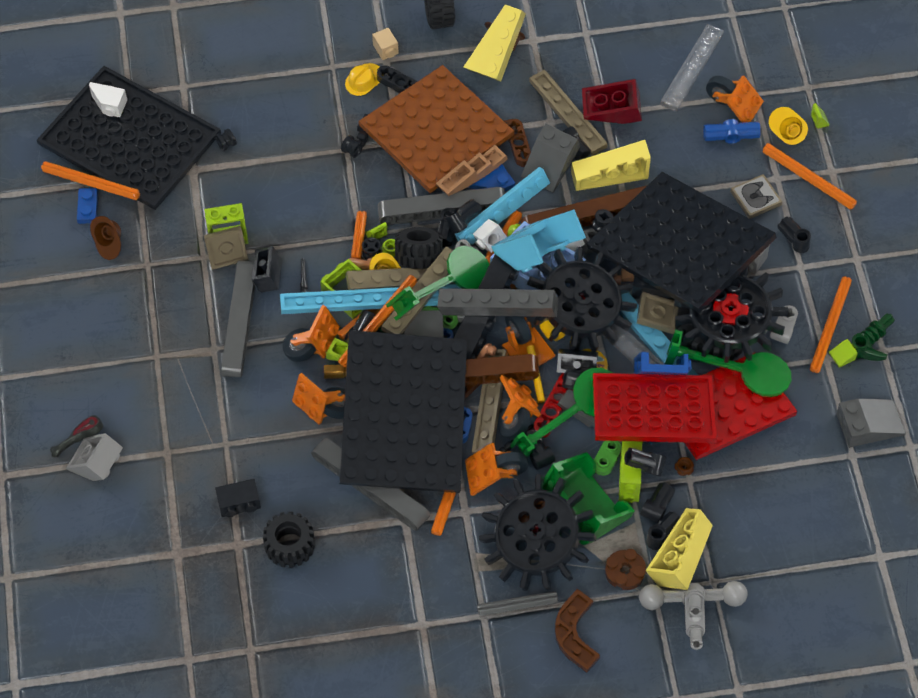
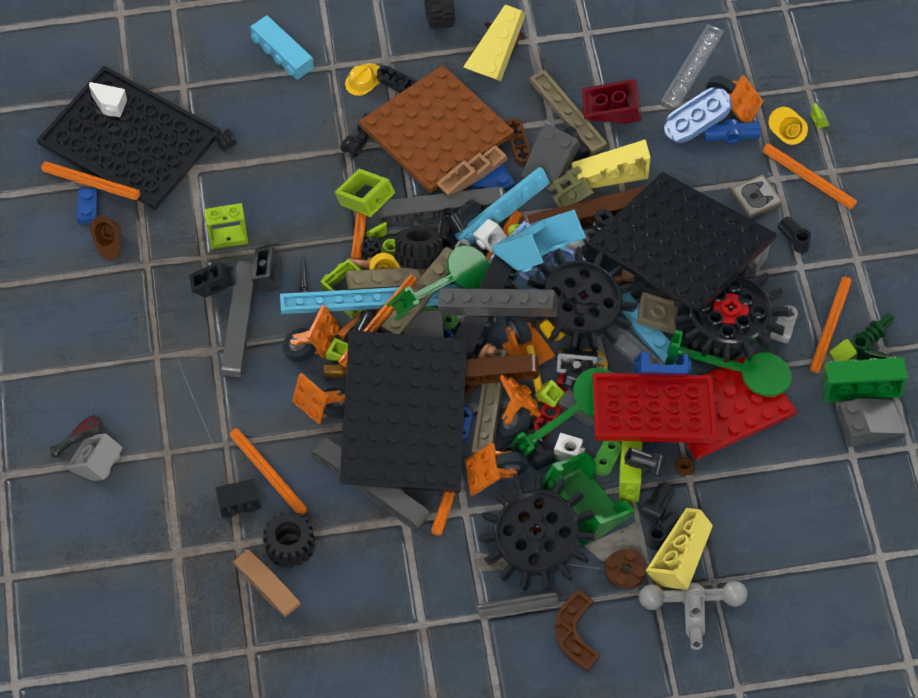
dark tan tile [203,226,248,270] -> none
tan brick [372,28,399,60] -> none
none -> black brick [189,261,236,298]
none -> orange axle [230,428,307,516]
none -> medium nougat slope [232,549,301,617]
none -> medium azure brick [250,15,314,80]
none -> lime window [334,169,395,217]
none -> lime slope [535,380,565,407]
none -> olive plate [548,166,594,207]
none -> white brick [554,433,585,461]
none -> tile [664,88,732,143]
none -> green brick [821,357,908,402]

